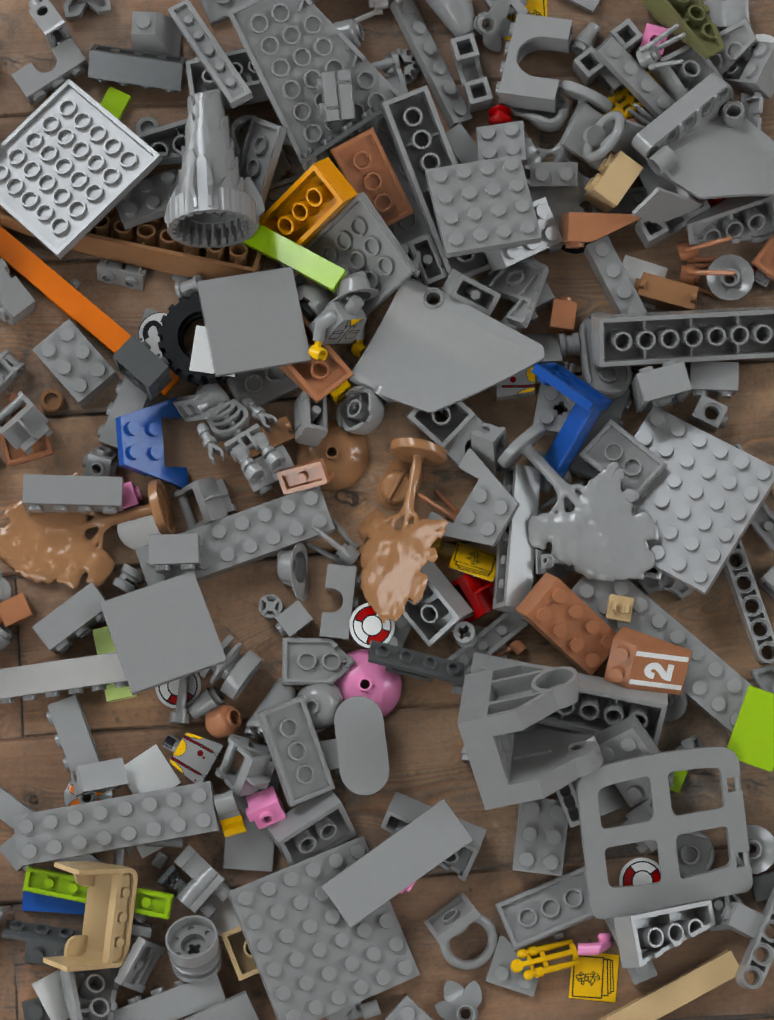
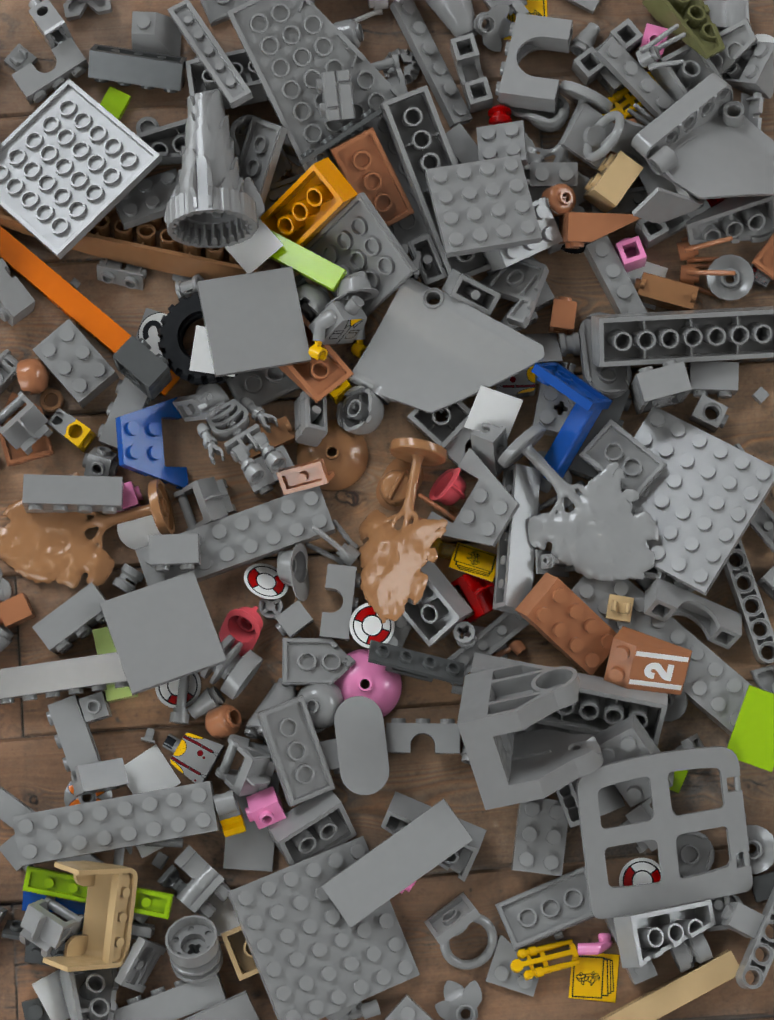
none -> light grey tile [4,44,38,72]
none -> nougat hair [16,358,50,395]
none -> light grey piece [19,896,84,957]
none -> leg [47,408,97,452]
none -> light grey brick [79,691,112,724]
none -> light grey piece [141,728,156,744]
none -> coral piece [219,606,263,656]
none -> white sticker [225,218,283,273]
none -> sticker [244,563,288,600]
none -> light grey arch [386,718,460,754]
none -> coral piece [429,467,466,506]
none -> white sticker [464,385,523,439]
none -> nougat head [541,184,576,217]
none -> bright pink brick [615,235,647,272]
none -> light grey arch [644,578,742,650]
none -> light grey wheel [669,933,713,973]
none -> light grey piece [752,386,770,404]

